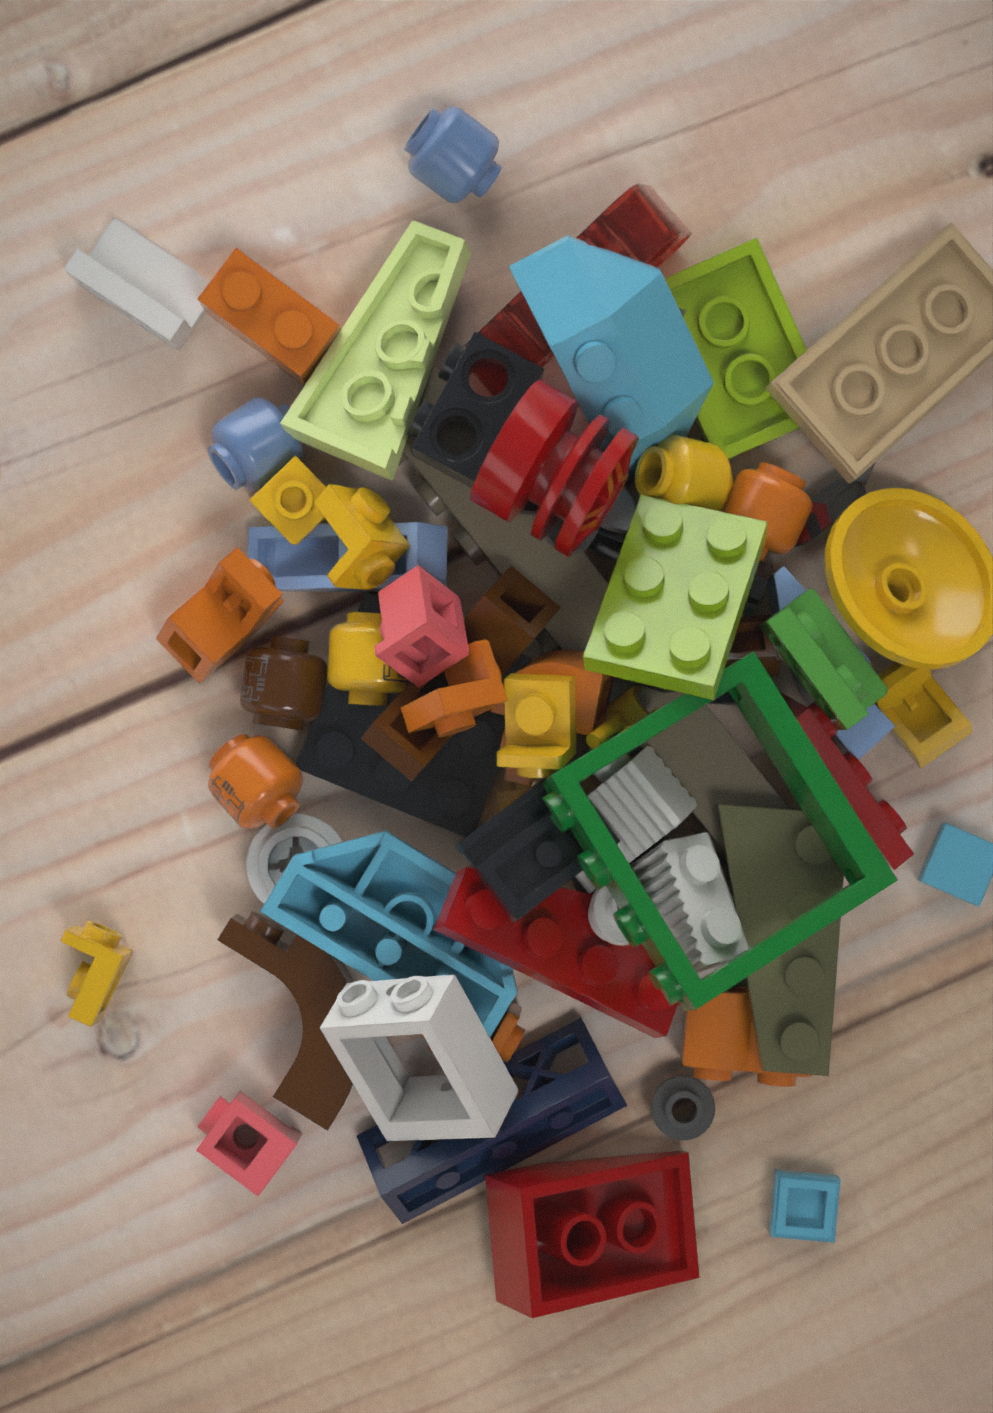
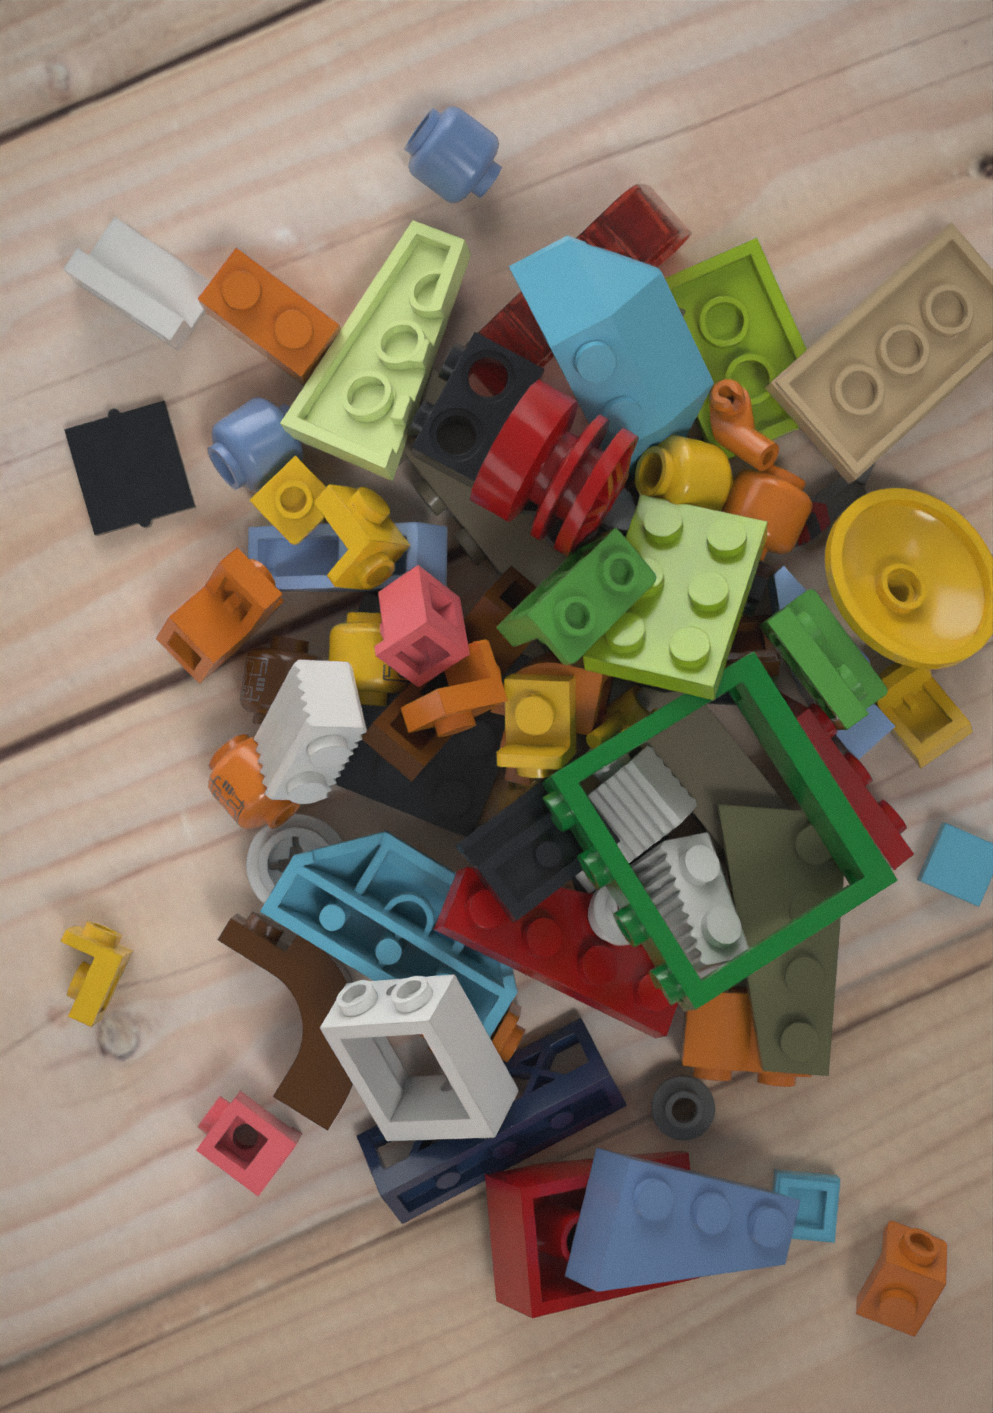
none -> black piece [64,401,196,536]
none -> white brick [253,660,367,804]
none -> bright green bracket [496,527,657,665]
none -> medium blue wedge [565,1147,800,1292]
none -> orange arm [709,379,779,472]
none -> orange bracket [856,1220,947,1337]

